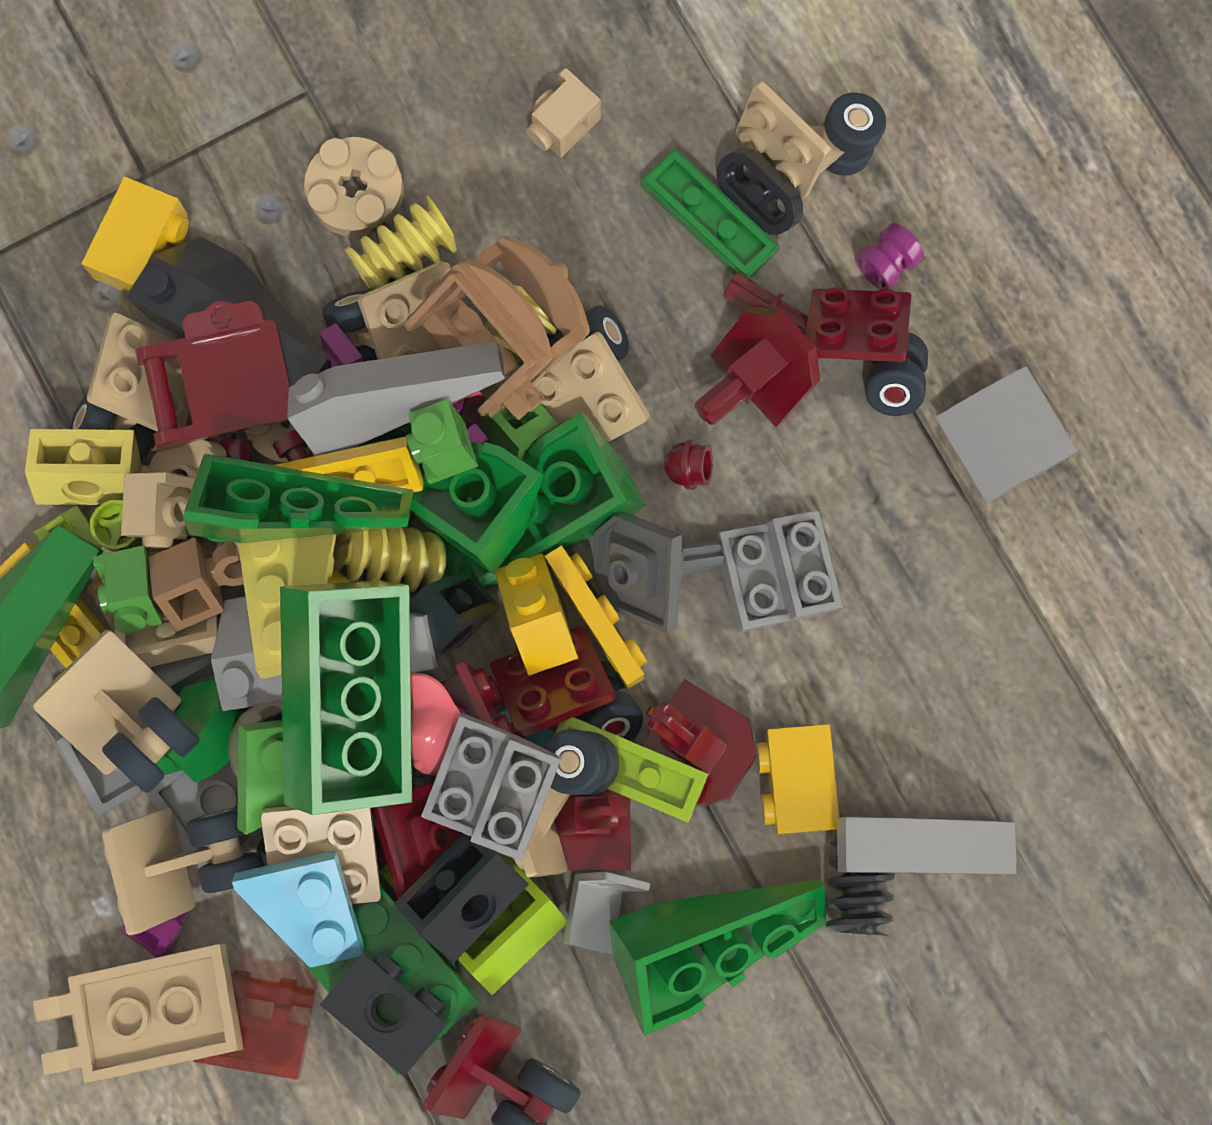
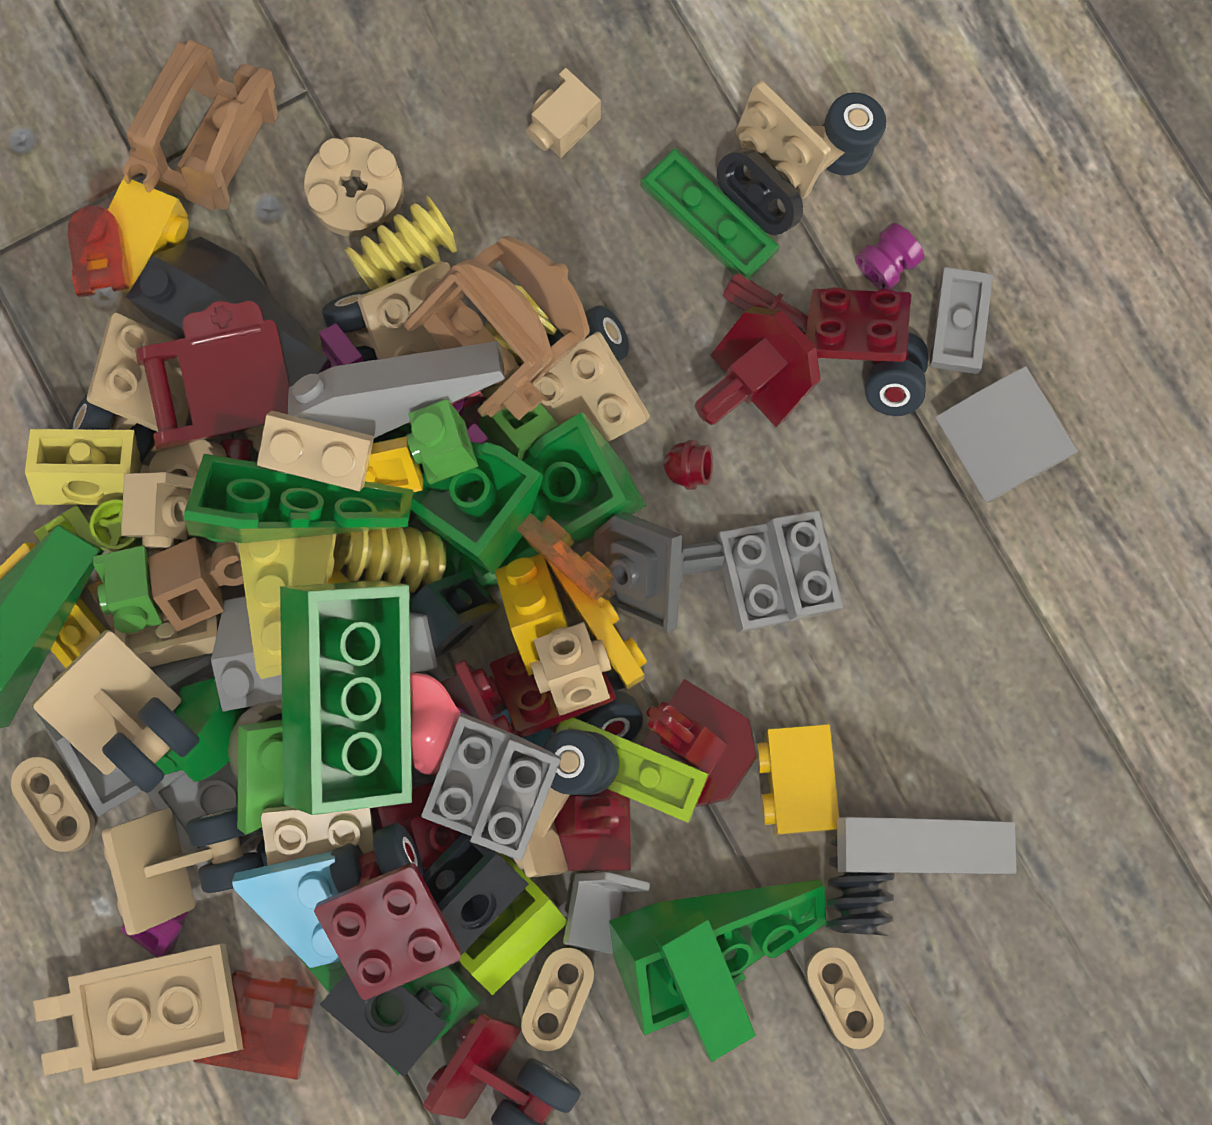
none -> tan plate [11,757,95,852]
none -> clear red plate [67,206,130,298]
none -> medium nougat animal [122,39,278,211]
none -> tan plate [257,411,374,491]
none -> dark red plate [314,823,461,1000]
none -> clear orange plate [516,514,615,608]
none -> tan plate [521,947,594,1051]
none -> tan brick [530,622,611,715]
none -> green tile [654,911,756,1062]
none -> tan plate [805,947,884,1049]
none -> light grey plate [929,267,993,374]

